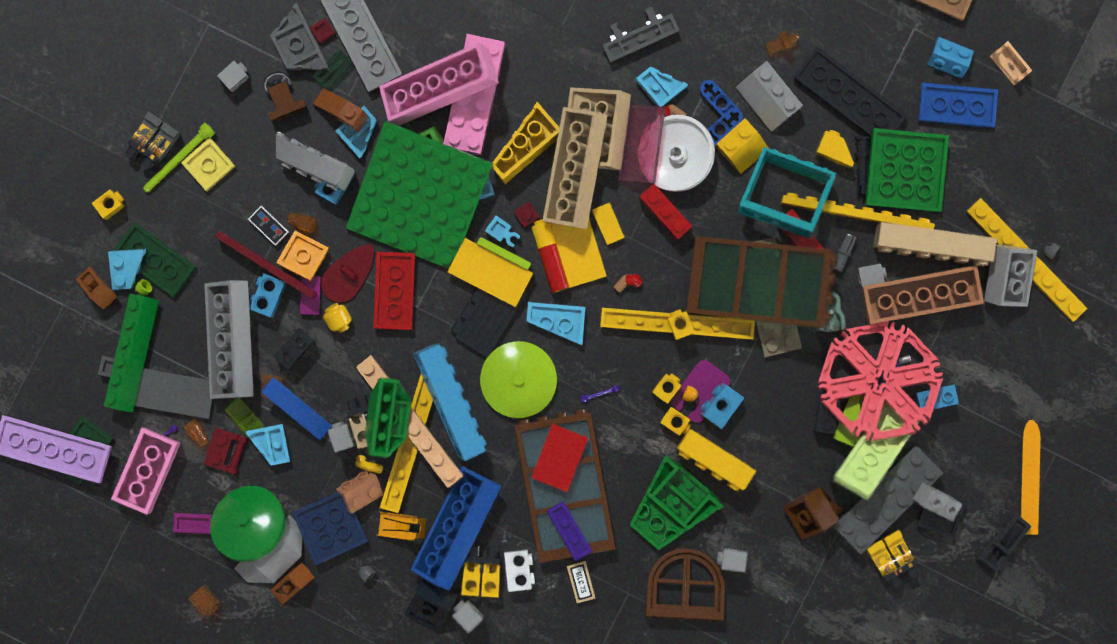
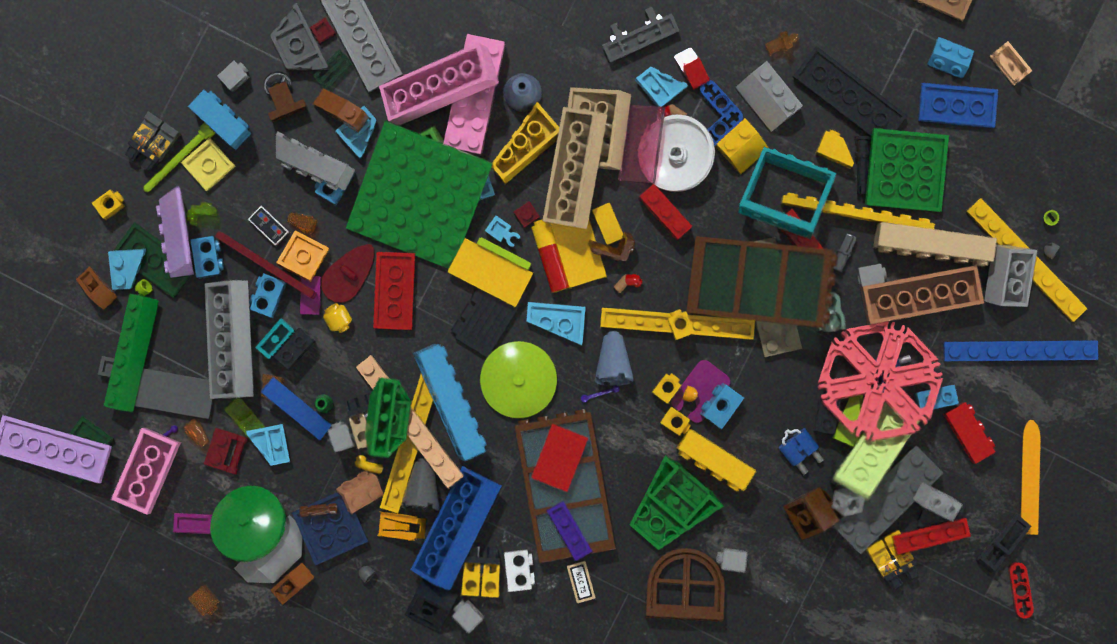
none -> lavender slope [156,187,194,278]
none -> clear neon green bracket [187,202,217,226]
none -> dark azure brick [188,90,251,150]
none -> dark azure brick [191,236,224,279]
none -> teal brick [255,319,296,359]
none -> reddish brown axle [299,503,338,517]
none -> green cone [314,394,333,413]
none -> dark grey cone [401,459,439,513]
none -> sand blue cone [504,74,542,112]
none -> reddish brown bracket [588,232,635,261]
none -> sand blue cone [595,331,633,386]
none -> red slope [674,48,710,90]
none -> blue piece [779,428,824,475]
none -> light grey brick [832,488,865,516]
none -> red tile [891,518,971,555]
none -> blue plate [943,341,1098,361]
none -> red brick [943,402,995,464]
none -> red beam [1008,562,1034,618]
none -> lime hinge [1044,210,1059,226]

